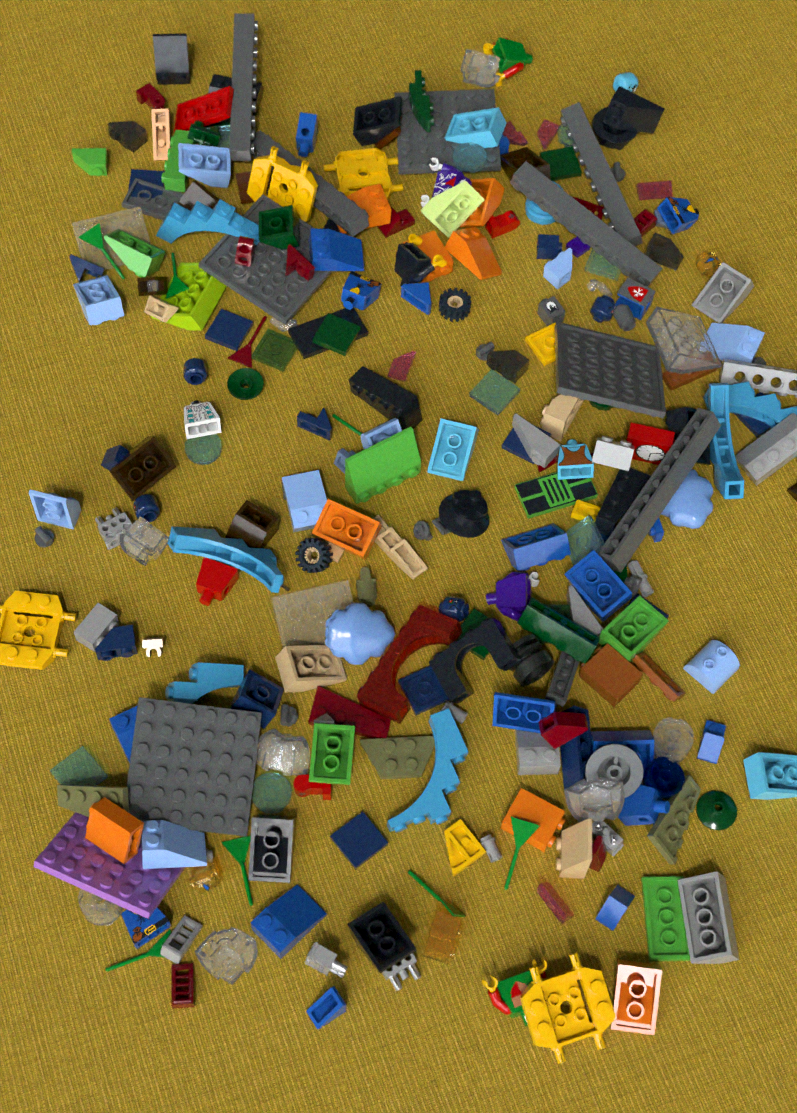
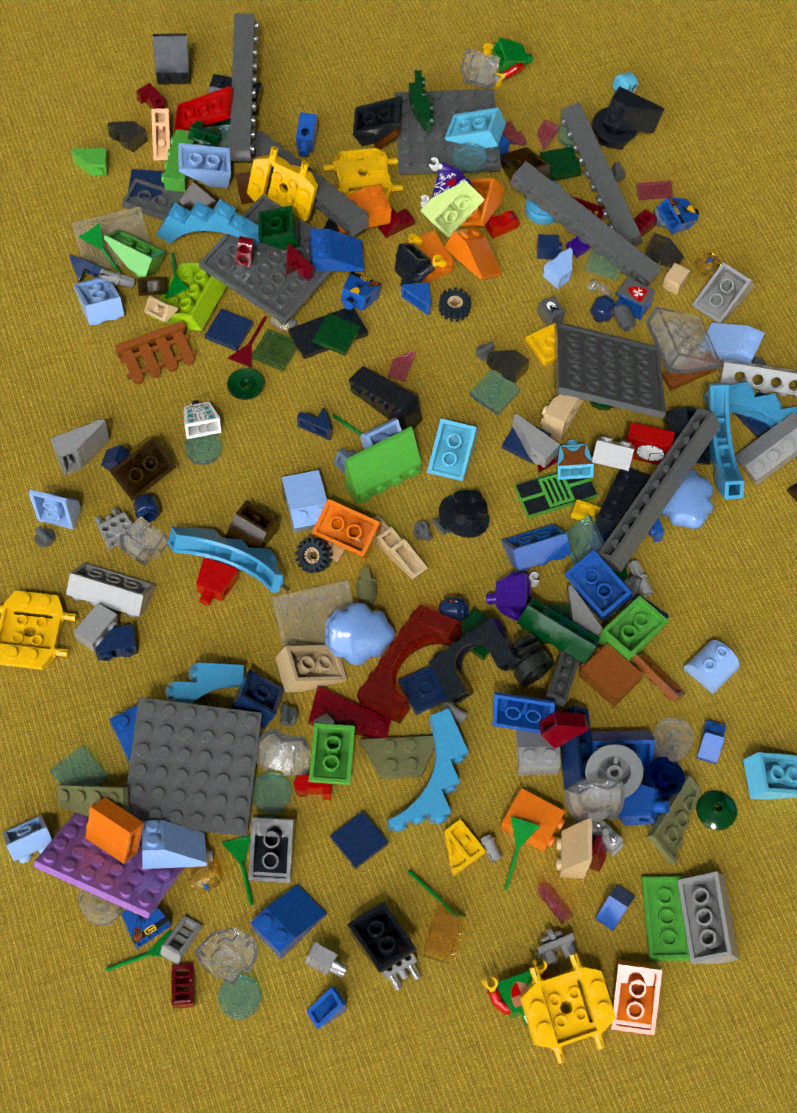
tile [142,637,164,657] -> none
dark blue head [183,358,207,385] -> none
none -> light blue brick [2,815,52,863]
none -> light grey slope [51,419,109,475]
none -> slope [66,562,156,617]
none -> light grey axle [99,268,135,288]
none -> dark orange fence [115,321,196,384]
none -> clear light blue tile [218,975,261,1020]
none -> light grey hips [536,928,576,967]
none -> tan brick [662,263,690,295]

